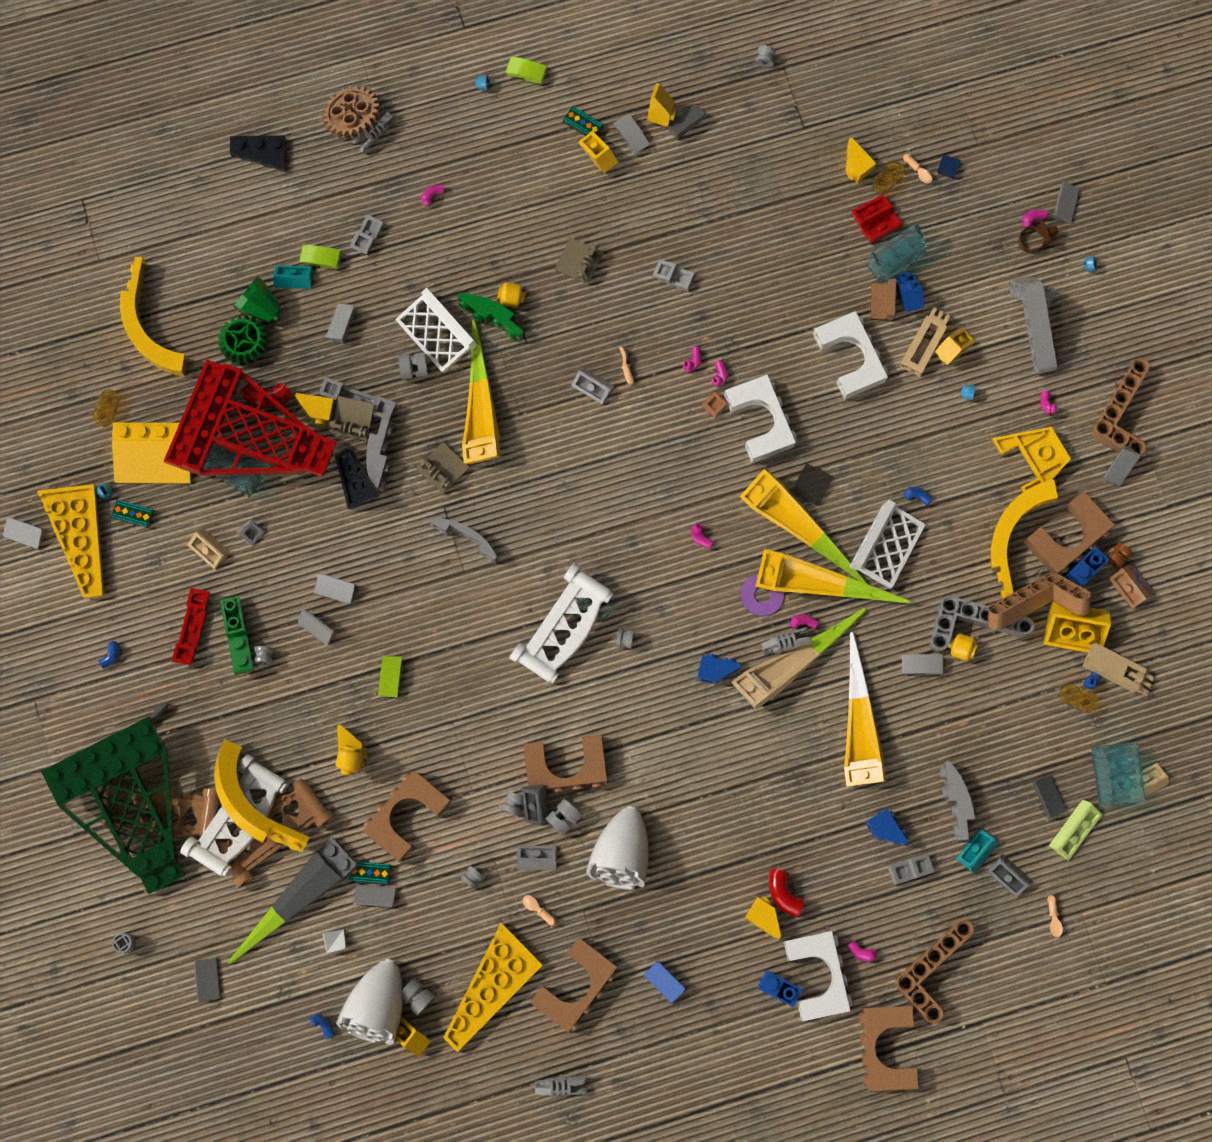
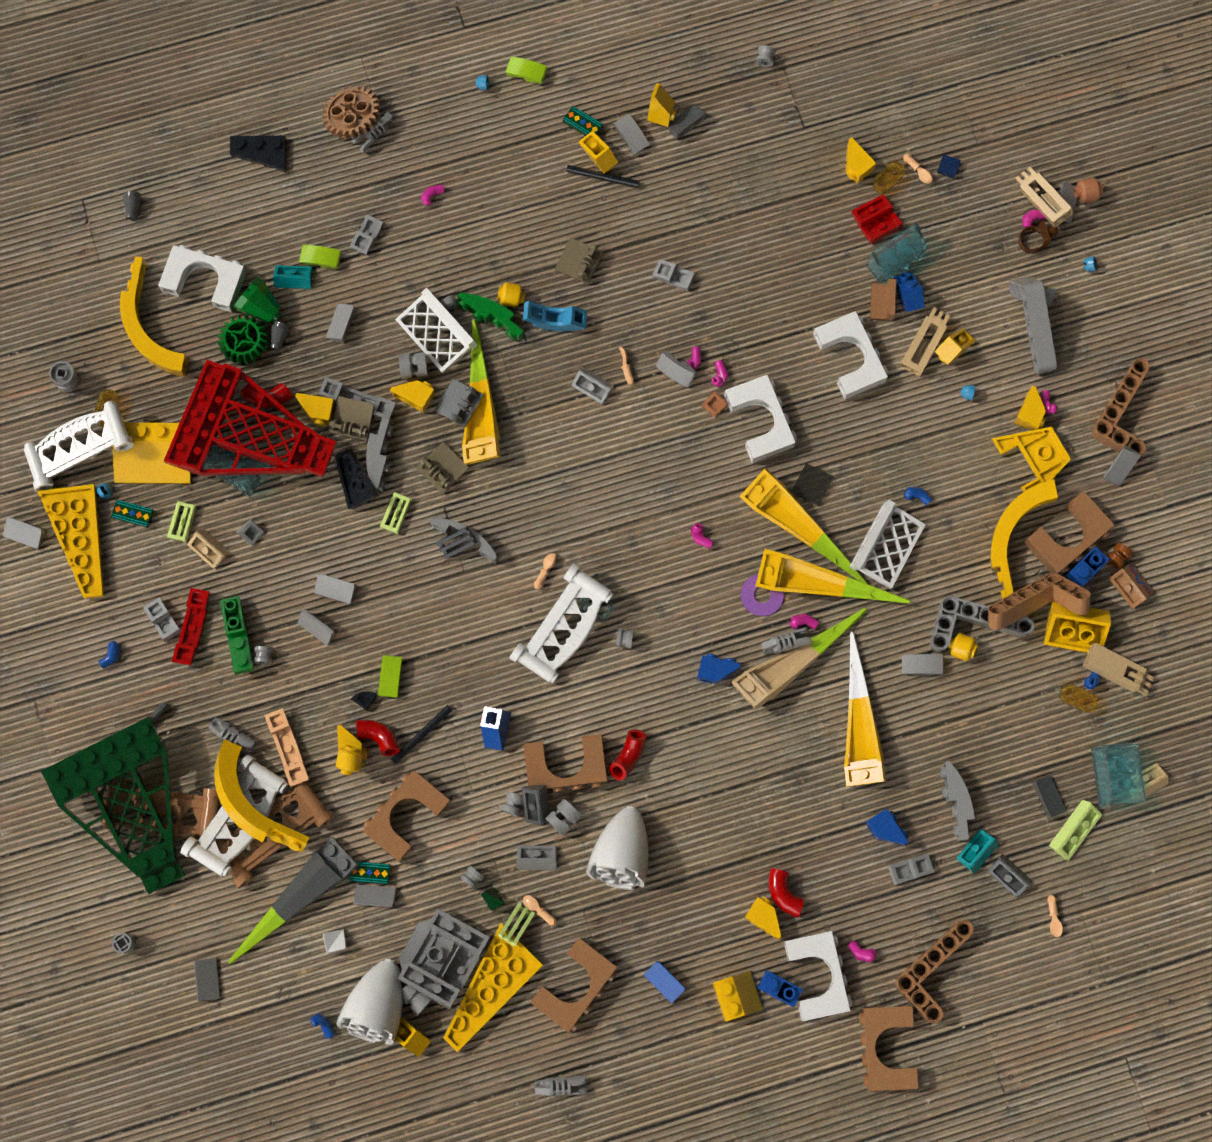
none -> white piece [24,401,134,492]
none -> light grey wheel [49,361,80,392]
none -> dark grey cone [123,191,142,220]
none -> light grey slope [143,597,181,642]
none -> white arch [158,245,247,312]
none -> yellowish green tile [167,501,197,543]
none -> light grey hinge [208,717,255,755]
none -> light nougat slope [264,708,309,787]
none -> dark grey cone [270,321,290,350]
none -> black tile [351,691,378,711]
none -> red cylinder [355,720,400,756]
none -> yellowish green tile [380,492,412,535]
none -> yellow slope [390,380,435,413]
none -> black bar [391,705,452,764]
none -> light grey slope [397,908,490,1009]
none -> dark grey hinge [434,379,484,427]
none -> black tile [435,526,477,559]
none -> light grey hinge [441,295,457,311]
none -> blue slope [481,707,511,751]
none -> dark green slope [481,888,505,911]
none -> yellowish green tile [498,903,535,946]
none -> dark azure arch [523,301,587,331]
none -> light nougat piece [534,553,557,589]
none -> black bar [566,165,639,188]
none -> red cylinder [609,729,646,780]
none -> light grey slope [656,351,697,387]
none -> yellow slope [712,970,763,1022]
none -> yellow slope [1014,385,1046,431]
none -> tan hinge [1015,167,1074,228]
none -> nougat head [1074,178,1103,203]

